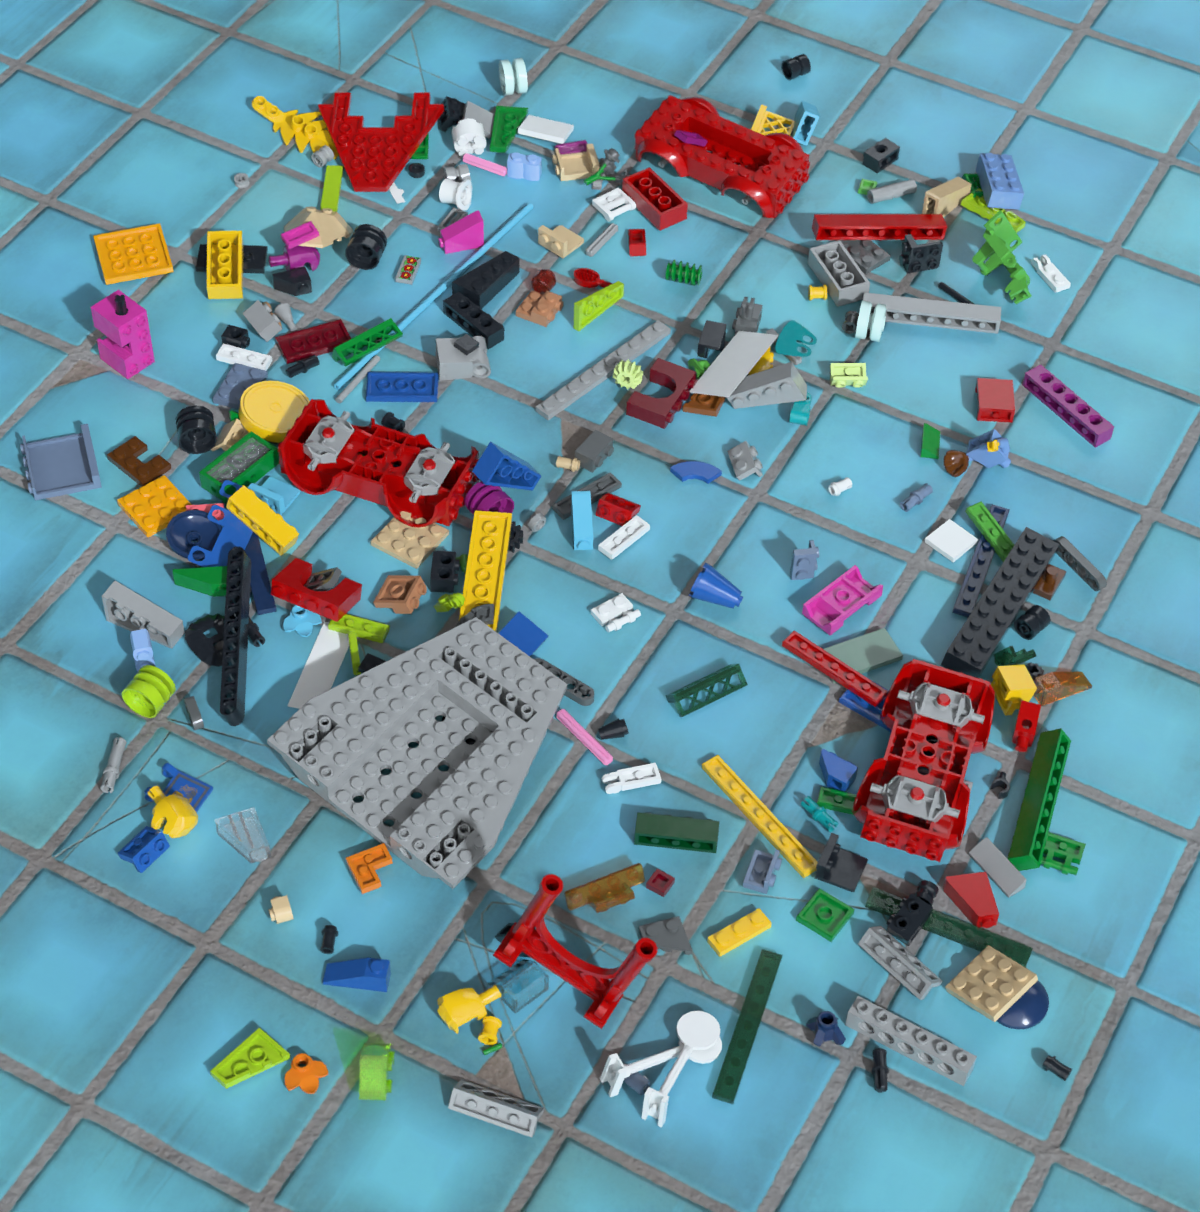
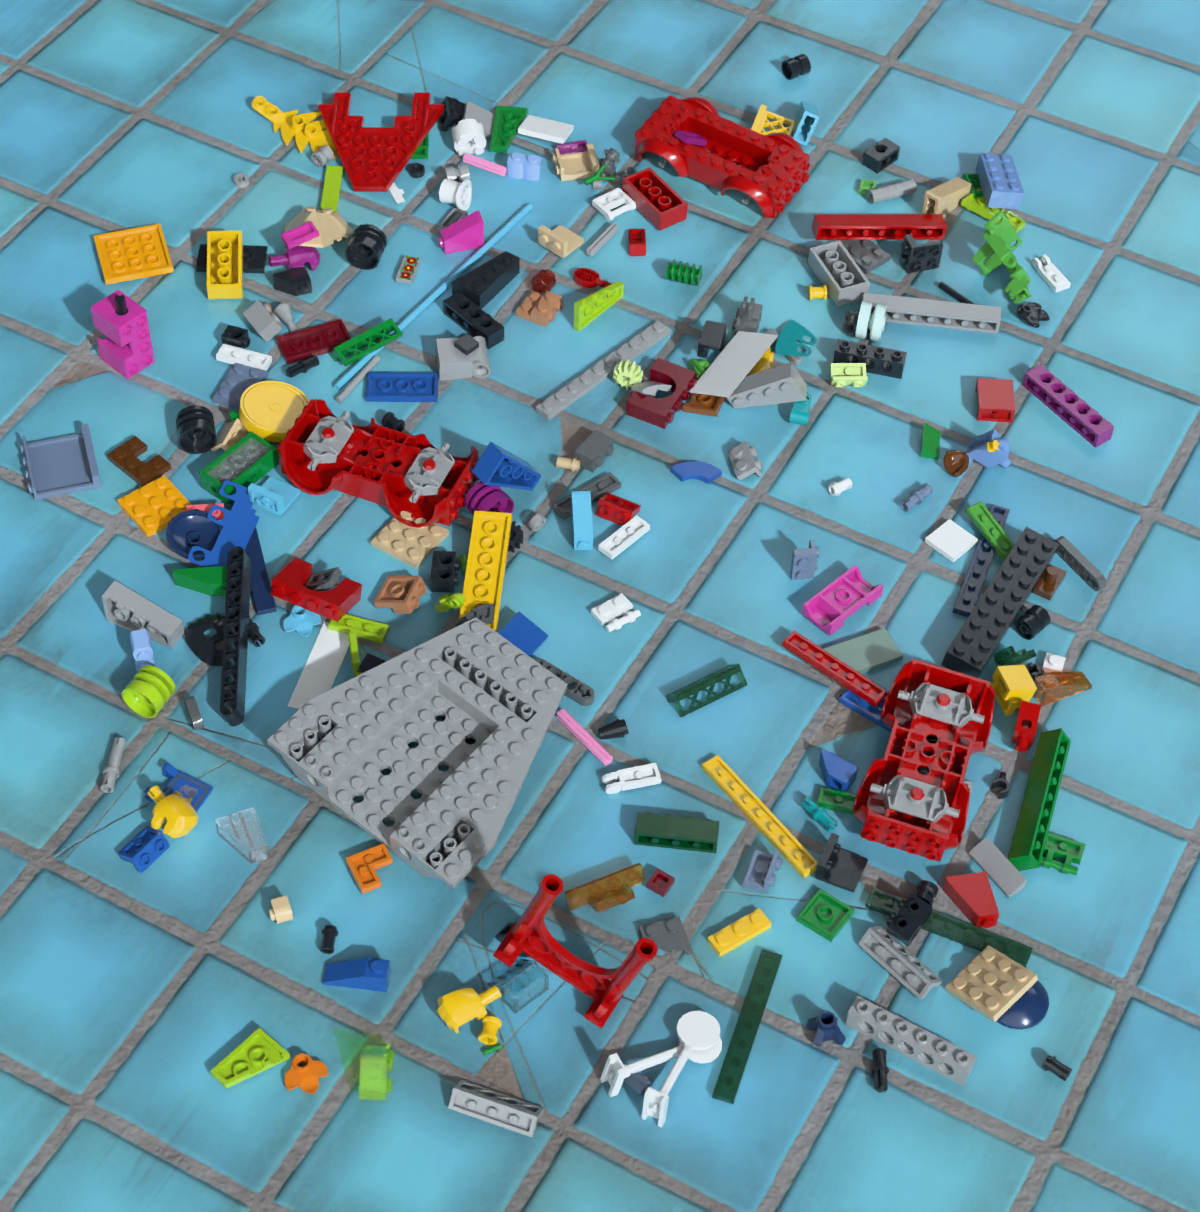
yellow brick [226,485,299,556] -> none
light aqua wheel [499,58,528,96] -> none
blue cone [688,563,743,609] -> none
none -> light grey slope [631,381,672,396]
none -> black brick [833,339,907,379]
none -> black plate [1017,302,1050,328]
none -> white plate [1042,653,1066,676]

